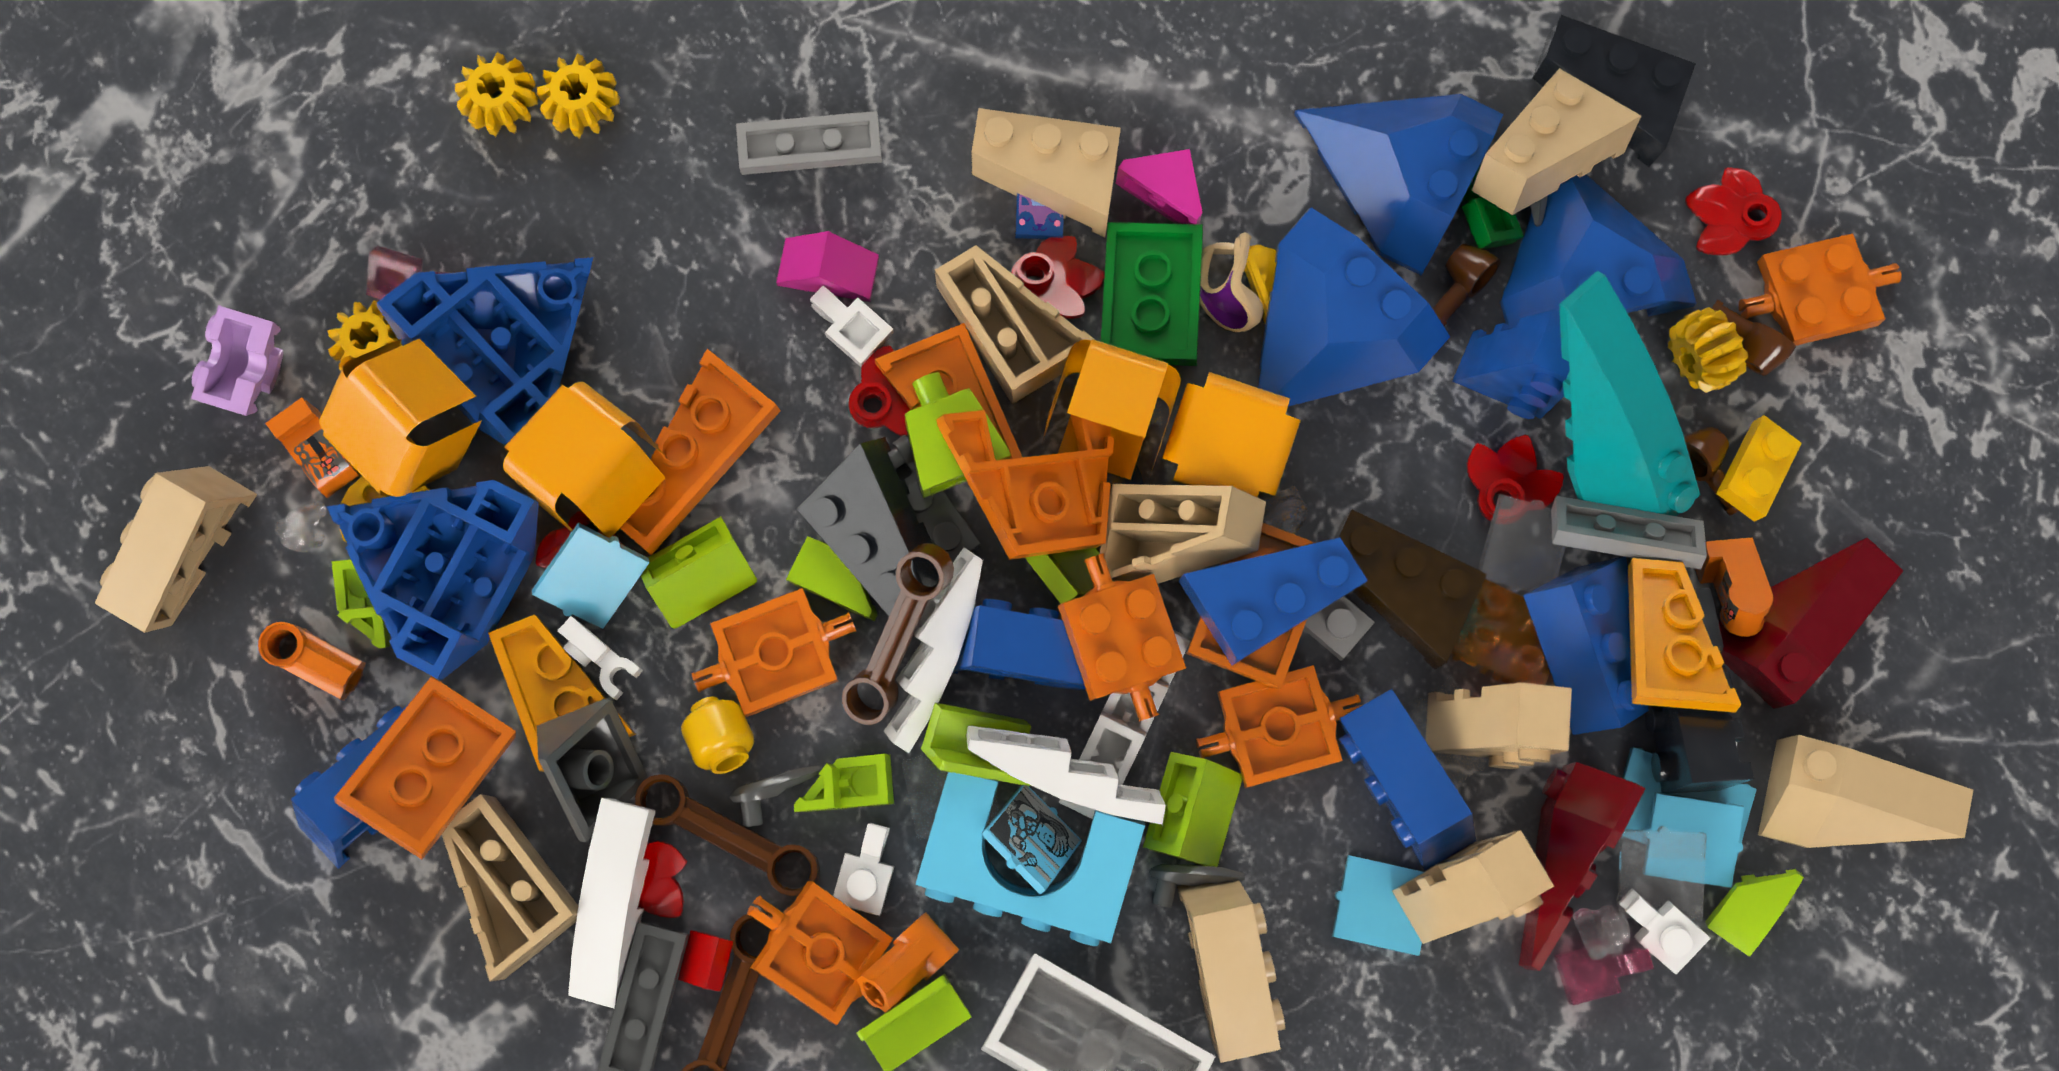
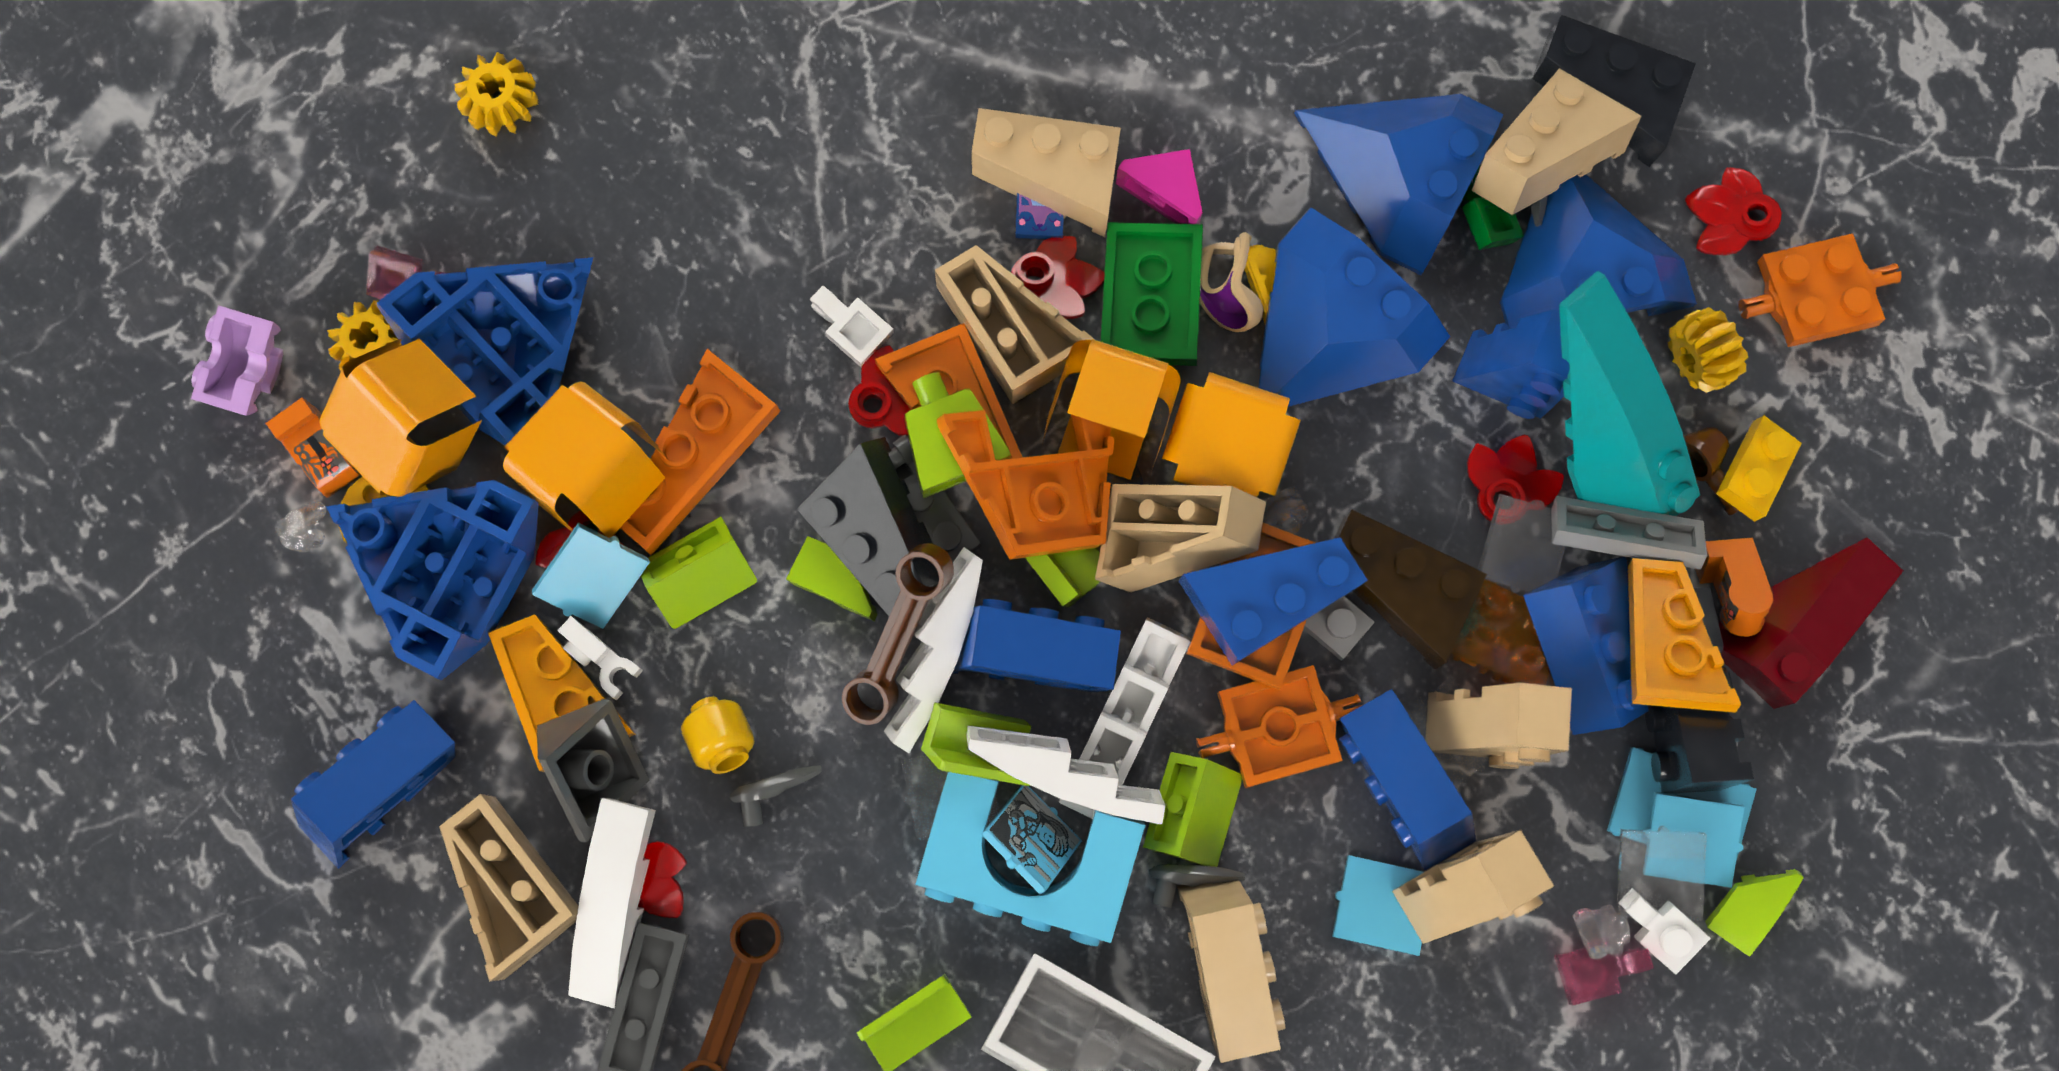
tan wedge [95,466,257,633] -> none
orange piece [258,622,366,700] -> none
lime slope [331,559,390,649] -> none
orange plate [334,676,516,859] -> none
yellow gear [537,53,620,138] -> none
reddish brown piece [635,774,820,896] -> none
red tile [678,930,733,991] -> none
orange plate [691,588,857,717] -> none
light grey plate [736,111,882,175] -> none
orange plate [747,881,893,1025] -> none
dark pink slope [776,231,879,302] -> none
lime slope [794,754,894,812] -> none
white plate [833,823,895,916] -> none
orange piece [857,912,960,1013] -> none
orange plate [1058,553,1186,722] -> none
reddish brown bar [1432,244,1501,326] -> none
dark red wedge [1519,762,1646,971] -> none
reddish brown bar [1711,300,1796,376] -> none
tan wedge [1758,735,1973,848] -> none

